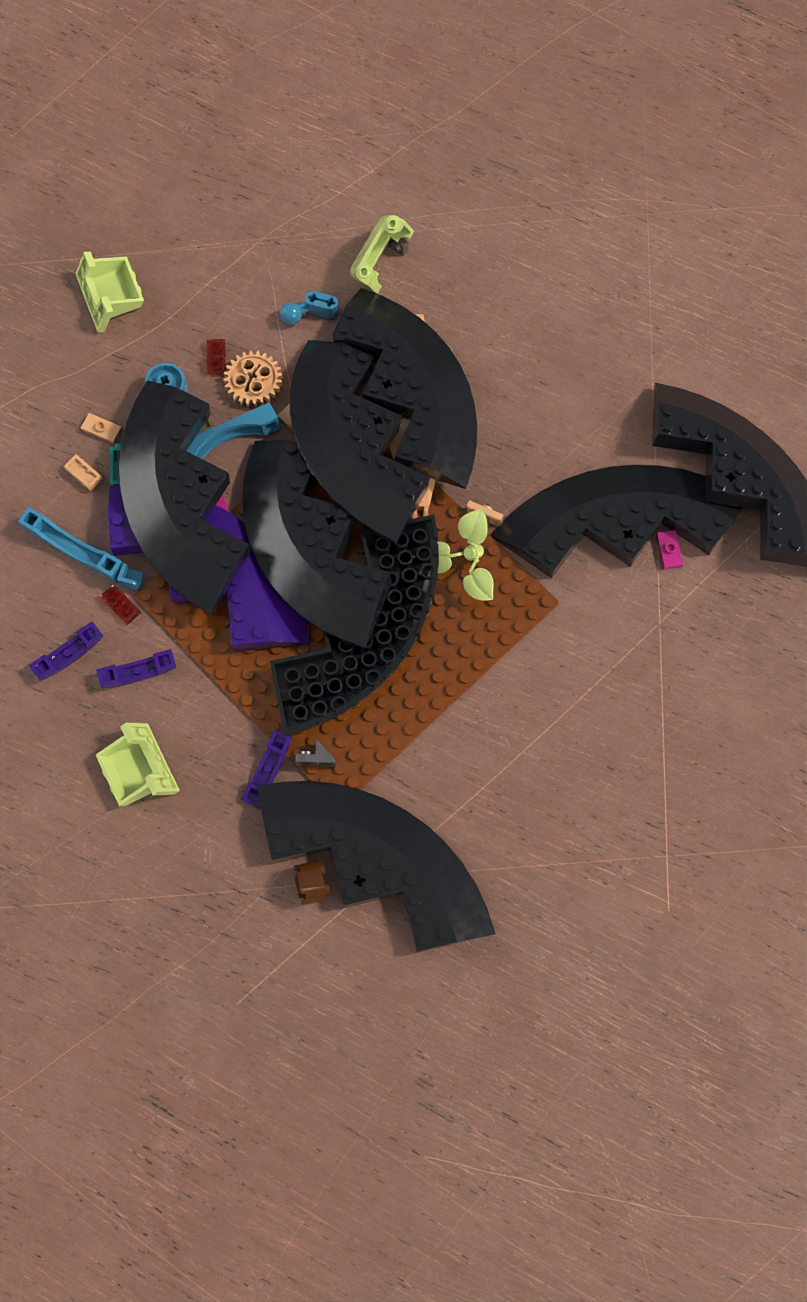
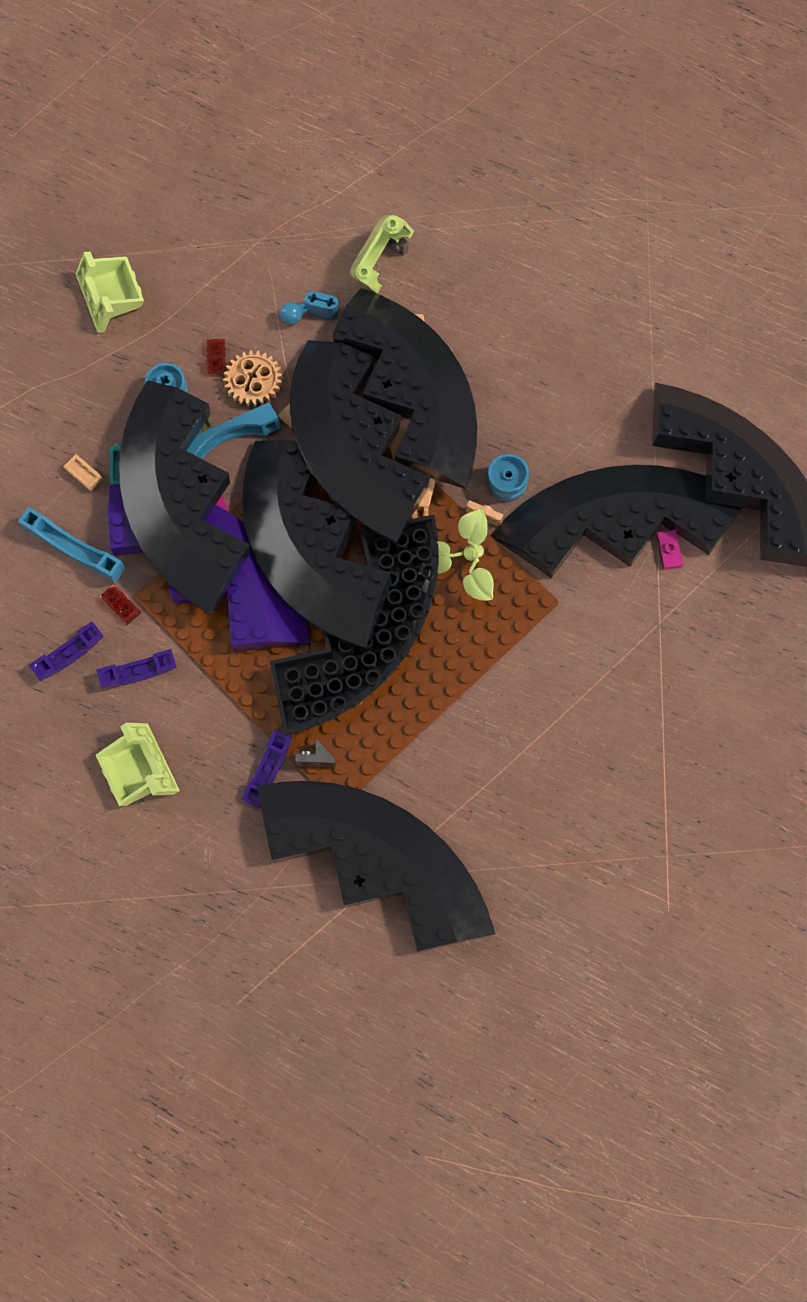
light nougat plate [81,413,122,444] -> none
dark azure panel [117,563,145,592] -> none
reddish brown brick [293,861,330,905] -> none
none -> dark azure wheel [487,454,530,502]

